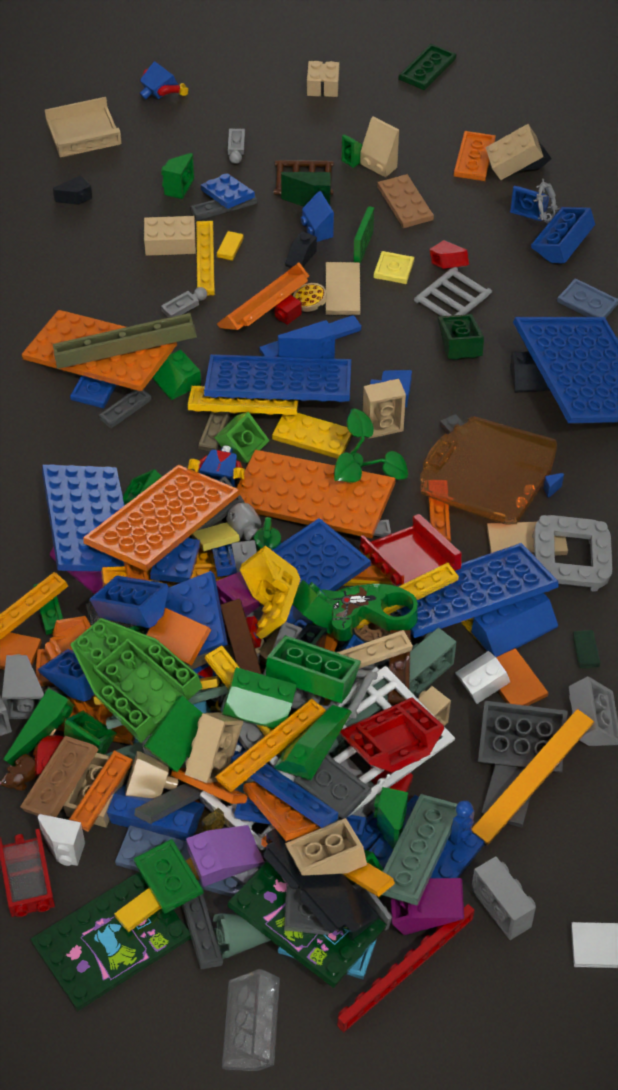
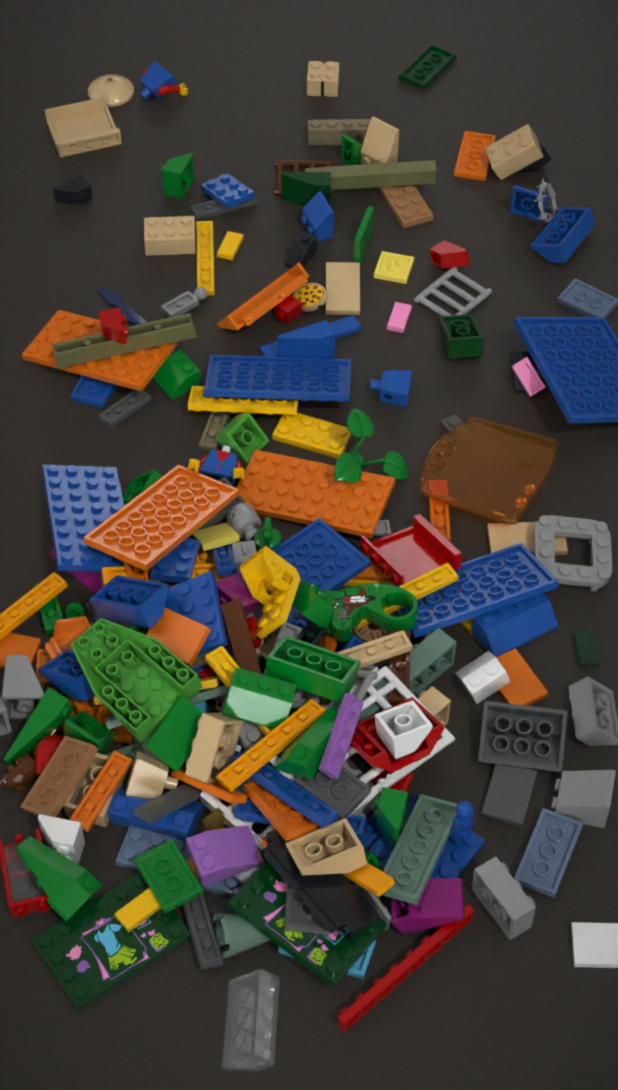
light grey plate [228,129,245,164] -> none
tan brick [363,379,406,439] -> none
light orange tile [472,709,594,845] -> none
blue slope [543,473,564,497] -> none
none -> green wedge [16,836,102,922]
none -> green plate [65,602,85,619]
none -> tan dish [88,74,134,107]
none -> dark blue sword [97,289,146,325]
none -> red slope [99,307,129,344]
none -> olive tile [305,160,437,190]
none -> dark tan slope [307,119,371,145]
none -> medium lavender plate [318,693,364,779]
none -> white slope [375,700,433,759]
none -> bright pink tile [387,302,412,333]
none -> bright pink tile [511,357,545,397]
none -> sand blue plate [514,808,583,898]
none -> light grey slope [551,770,616,828]

